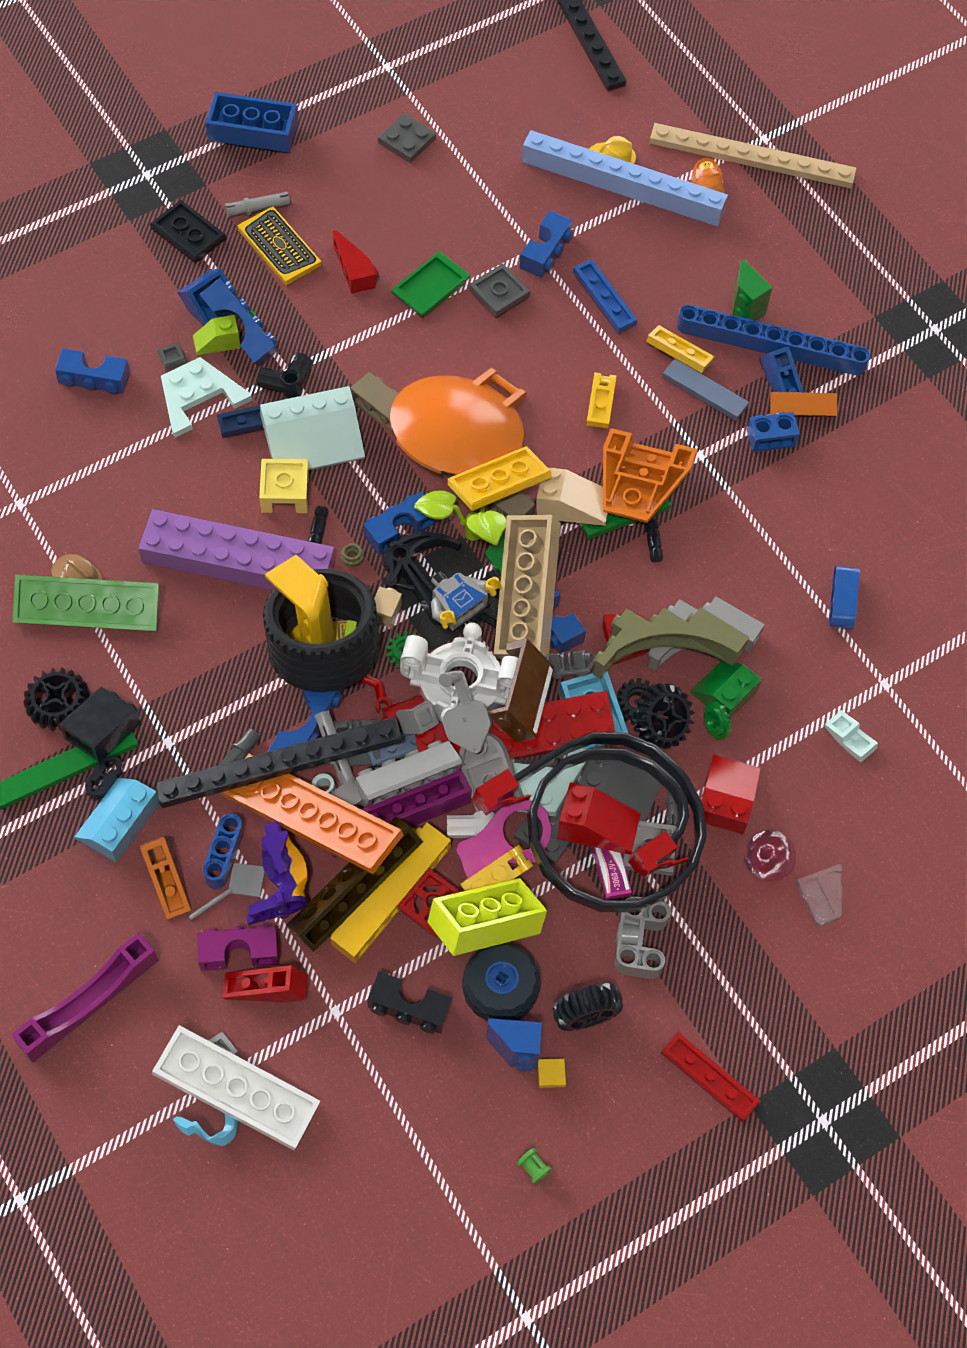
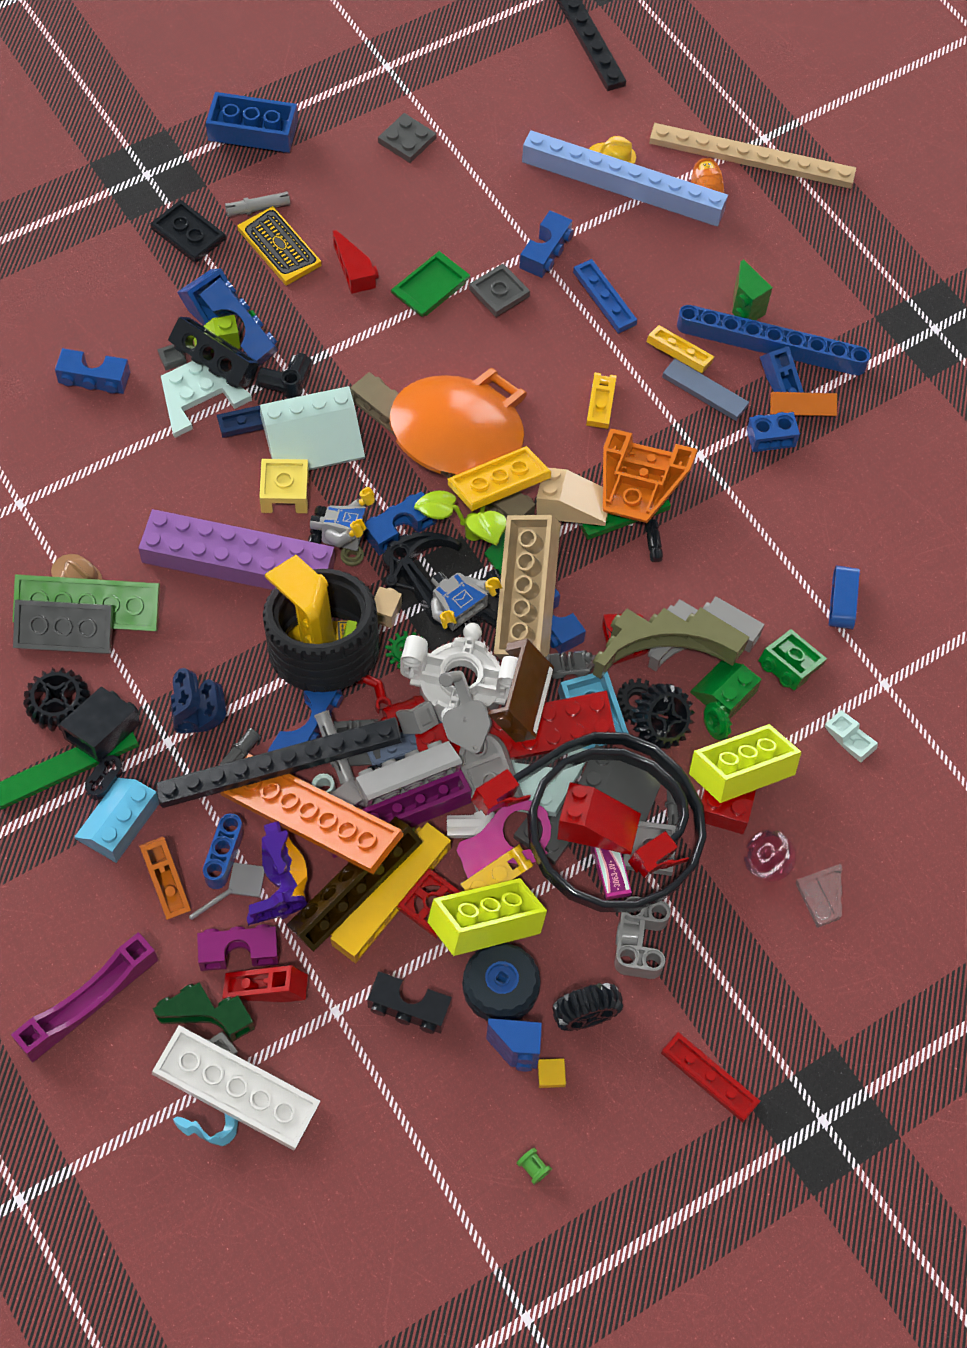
none -> dark grey plate [13,599,113,653]
none -> dark green arch [152,982,255,1042]
none -> black brick [168,317,259,388]
none -> dark blue piece [171,668,226,734]
none -> torso [310,487,375,551]
none -> neon yellow brick [689,724,801,803]
none -> green plate [758,629,827,691]

